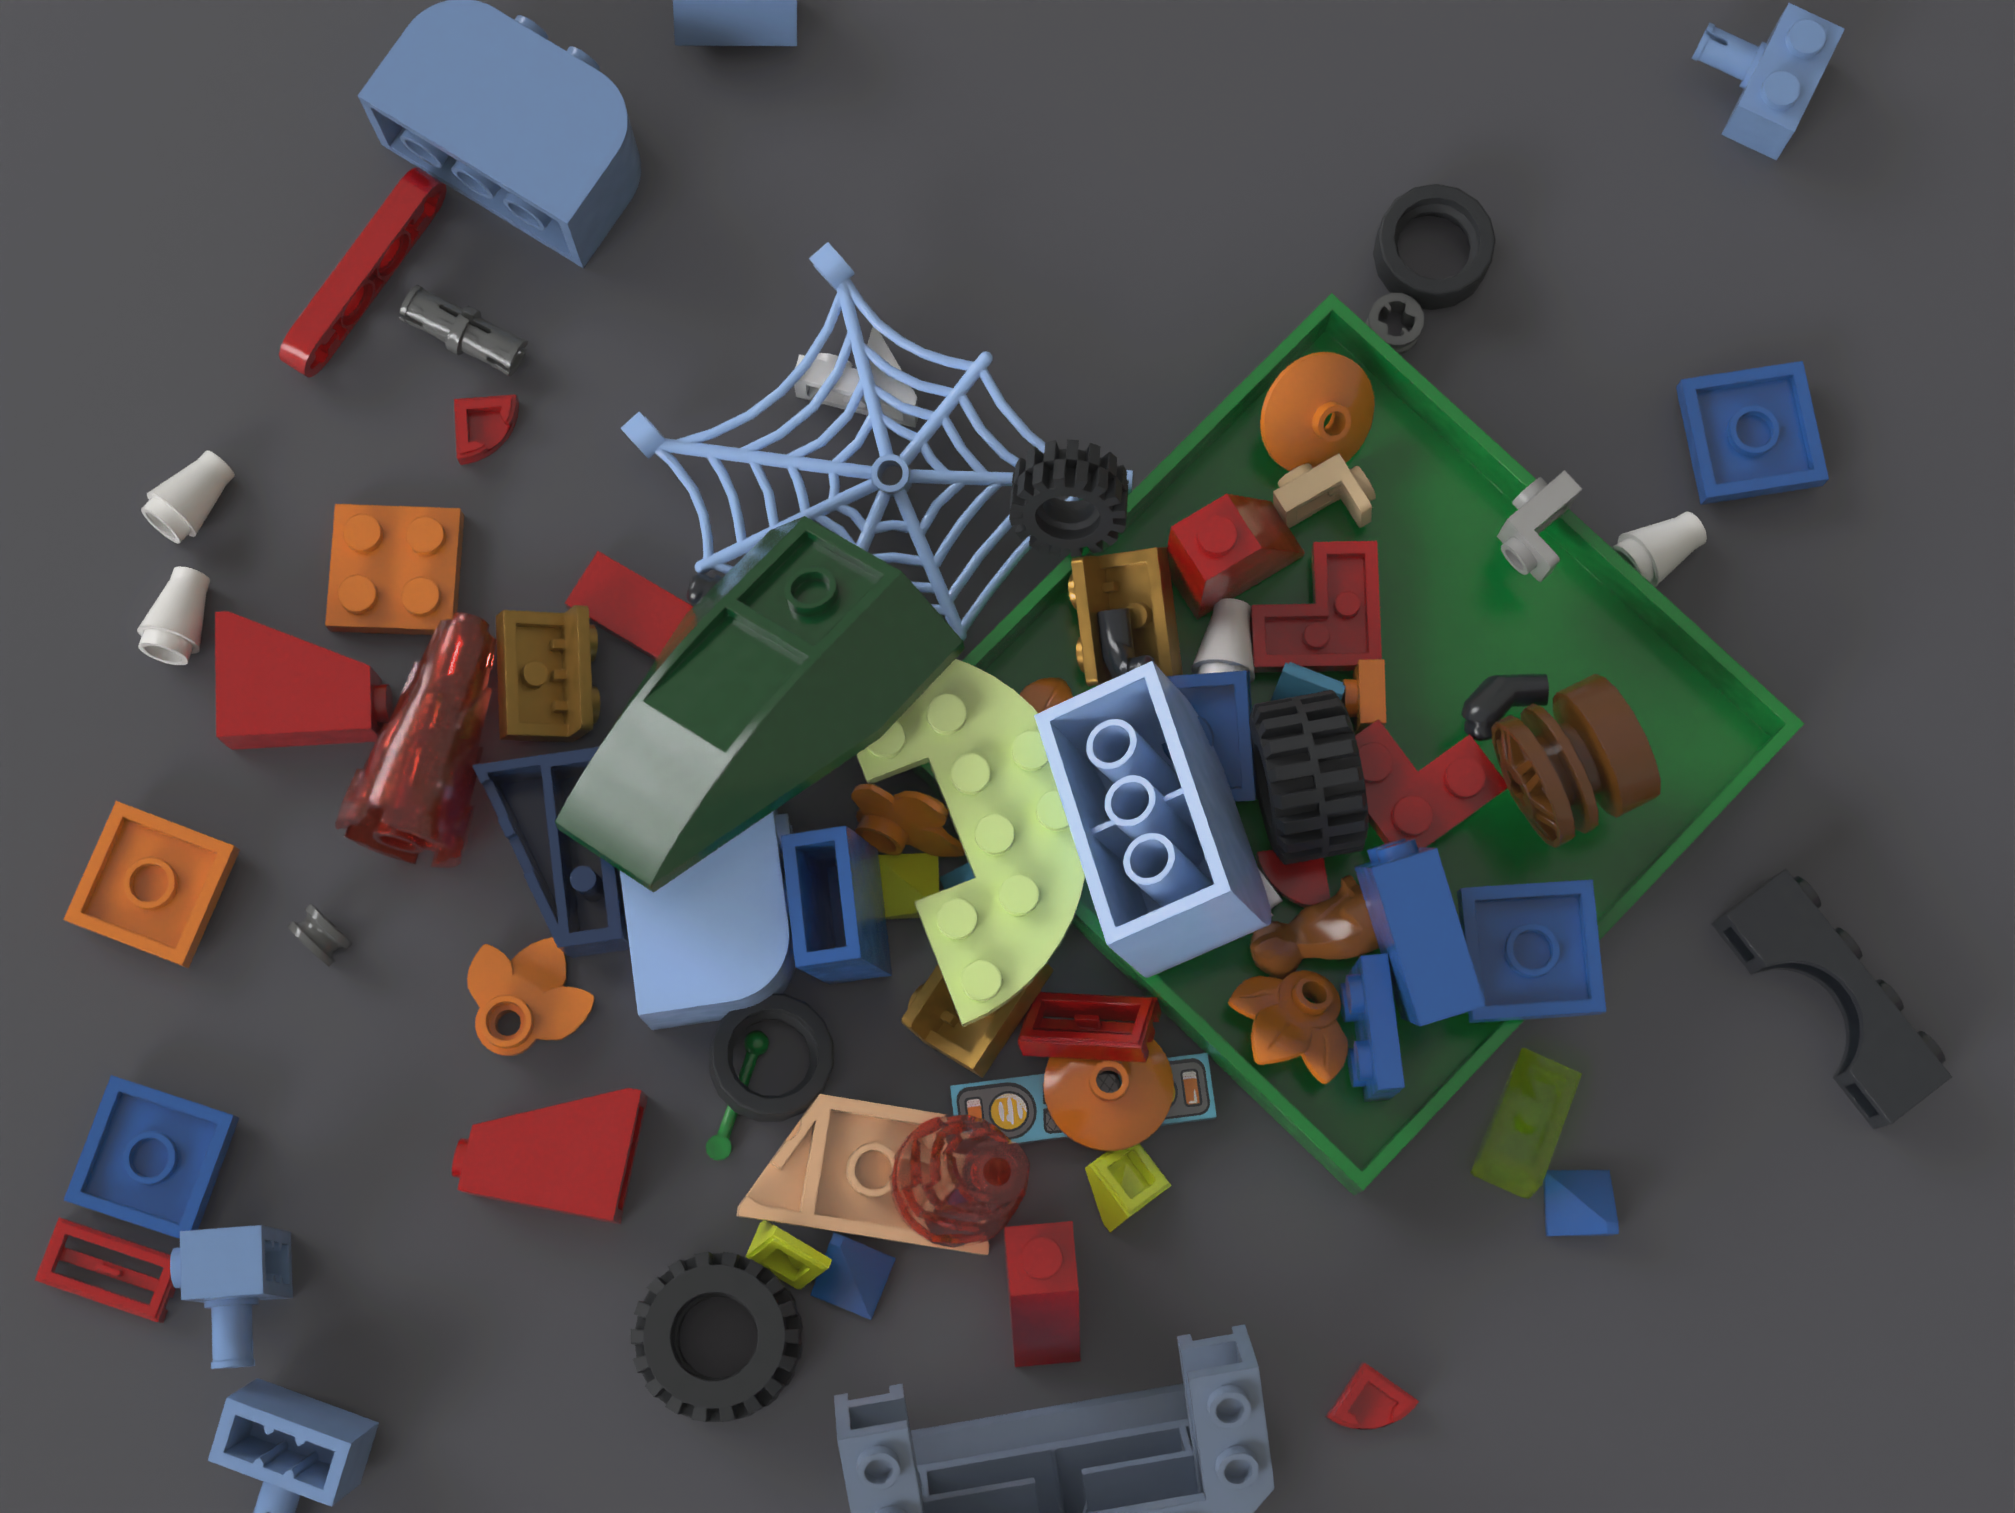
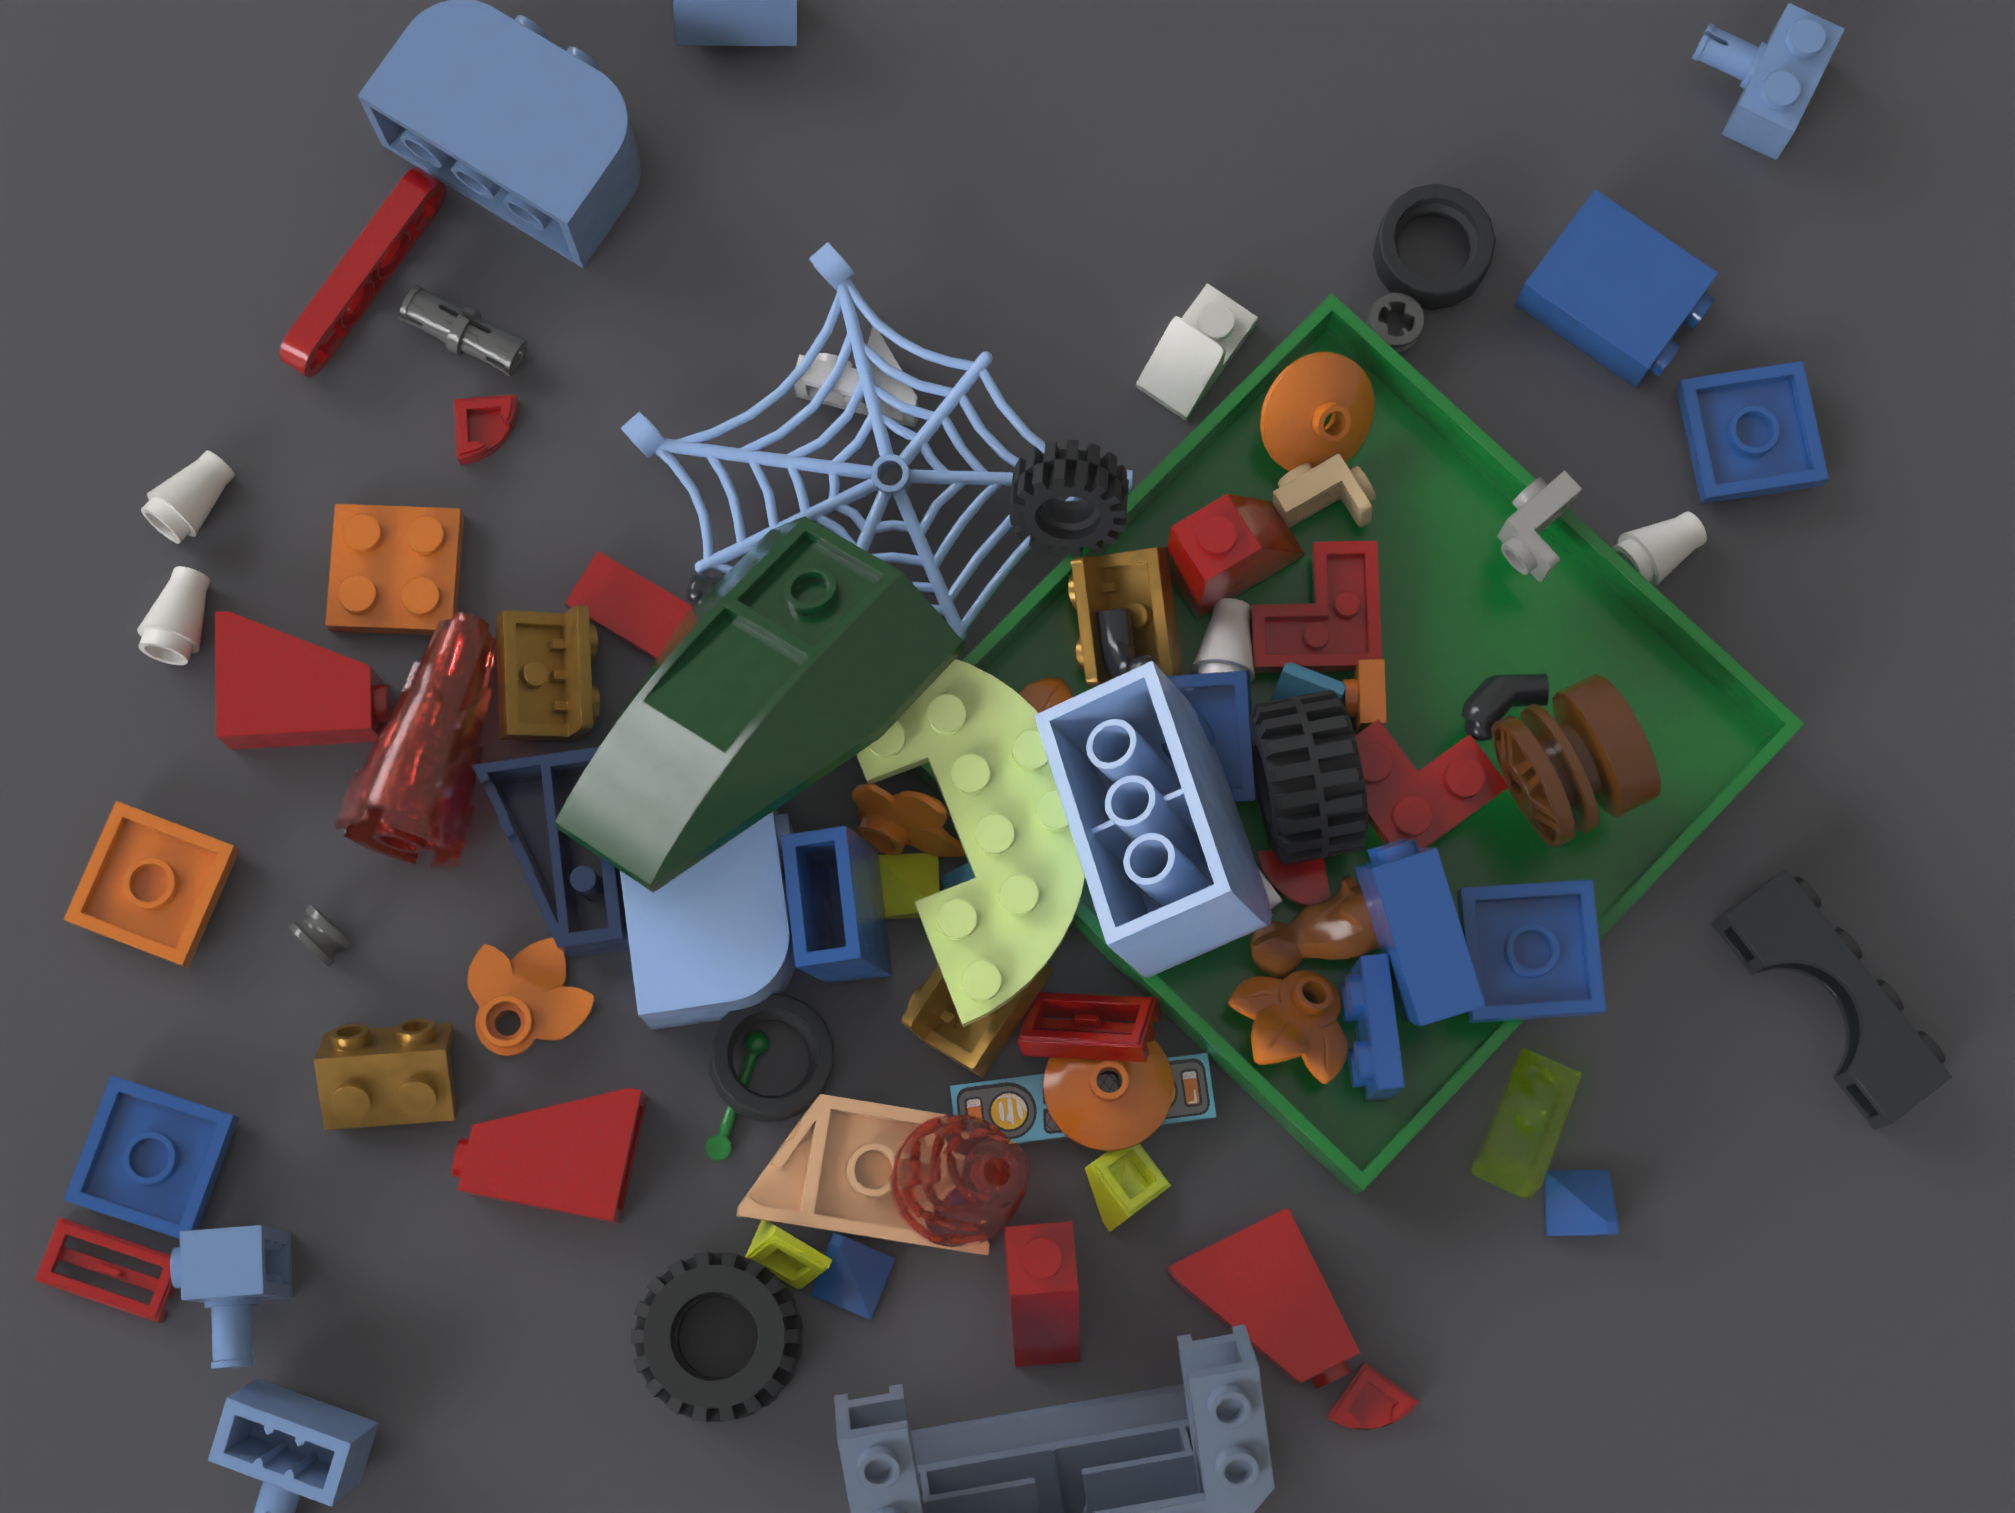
none -> pearl gold bracket [314,1018,458,1130]
none -> white slope [1136,283,1258,421]
none -> red slope [1166,1208,1360,1389]
none -> blue brick [1515,189,1718,388]

